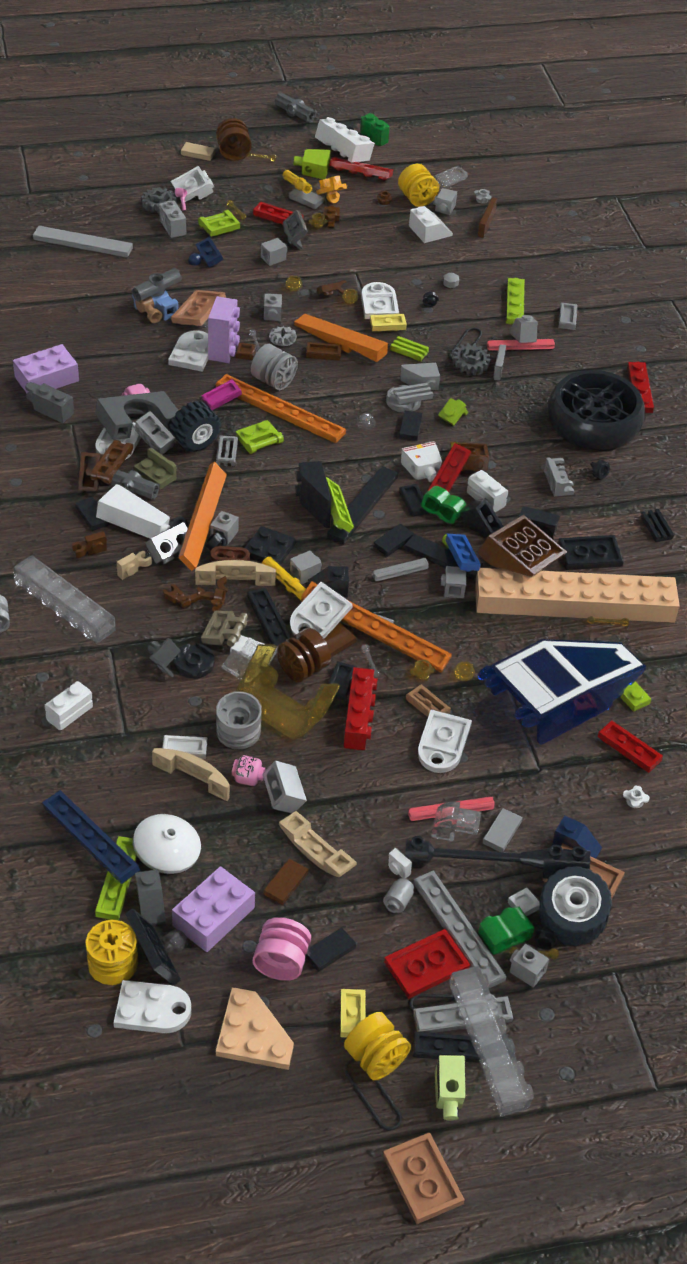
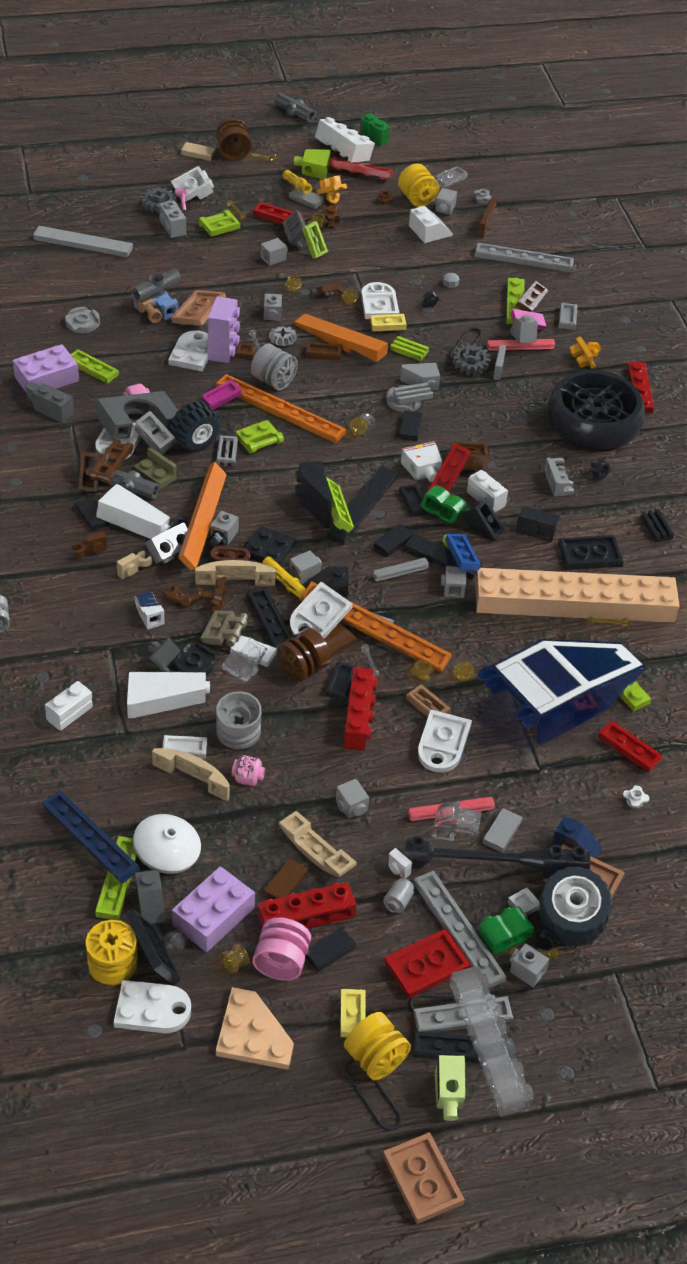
clear brick [13,555,116,644] -> none
dark blue plate [188,237,224,267] -> none
clear yellow windscreen [235,644,340,739] -> none
light grey brick [263,761,307,813] -> none
lime bracket [438,398,468,426] -> none
reddish brown slope [477,515,567,577] -> none
none -> light grey tile [65,307,100,333]
none -> lime tile [70,349,119,384]
none -> white slope [127,672,210,718]
none -> white leg [134,591,165,630]
none -> clear yellow wheel [220,943,250,974]
none -> red brick [258,882,356,929]
none -> lime tile [301,221,328,259]
none -> light grey brick [336,779,369,819]
none -> clear yellow plate [349,417,367,435]
none -> light grey tile [475,243,574,272]
none -> tile [510,309,546,330]
none -> tile [516,281,548,312]
none -> light orange hips [569,336,601,369]

